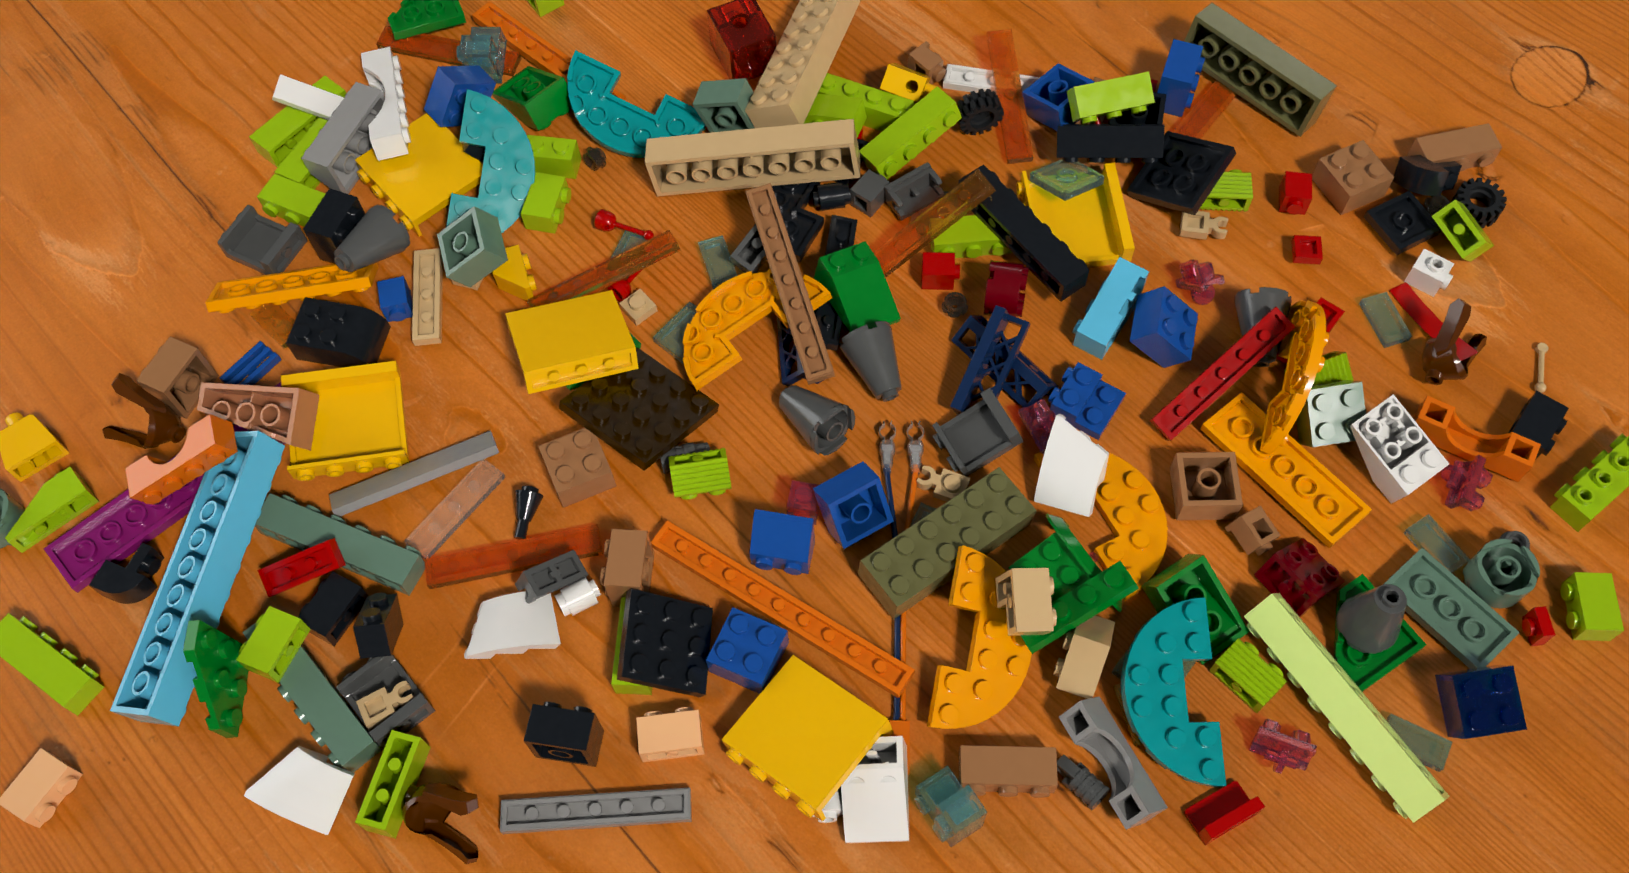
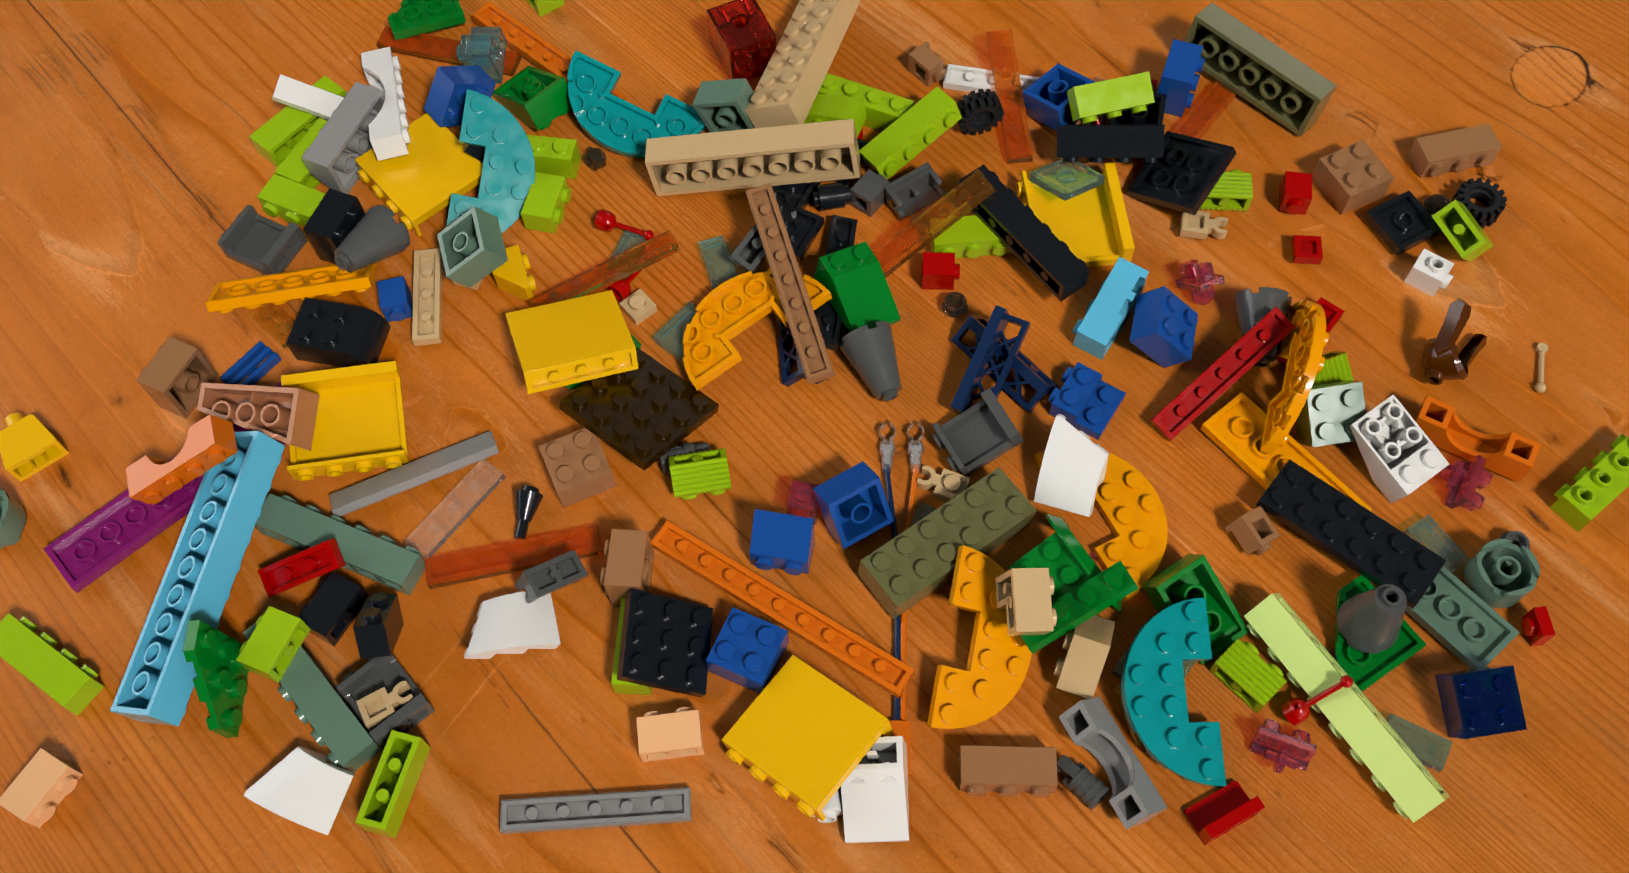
lime slope [5,467,99,553] -> none
black brick [89,543,164,604] -> none
reddish brown piece [102,373,186,449] -> none
reddish brown piece [402,782,479,864] -> none
black brick [524,702,604,767] -> none
white brick [554,577,601,616] -> none
dark grey cone [779,385,855,456] -> none
yellow torso [880,63,941,102] -> none
clear light blue brick [914,766,987,847] -> none
dark red brick [984,260,1029,317] -> none
clear pink hips [1018,399,1056,454] -> none
medium nougat brick [1170,452,1243,520] -> none
dark red bracket [1254,538,1345,617] -> none
clear light blue tile [1359,292,1412,348] -> none
red sticker [1390,282,1478,361] -> none
black brick [1393,155,1462,196] -> none
black brick [1508,390,1569,460] -> none
lime brick [1561,572,1624,641] -> none
none -> black plate [1256,459,1447,609]
none -> red hinge [1281,675,1353,726]

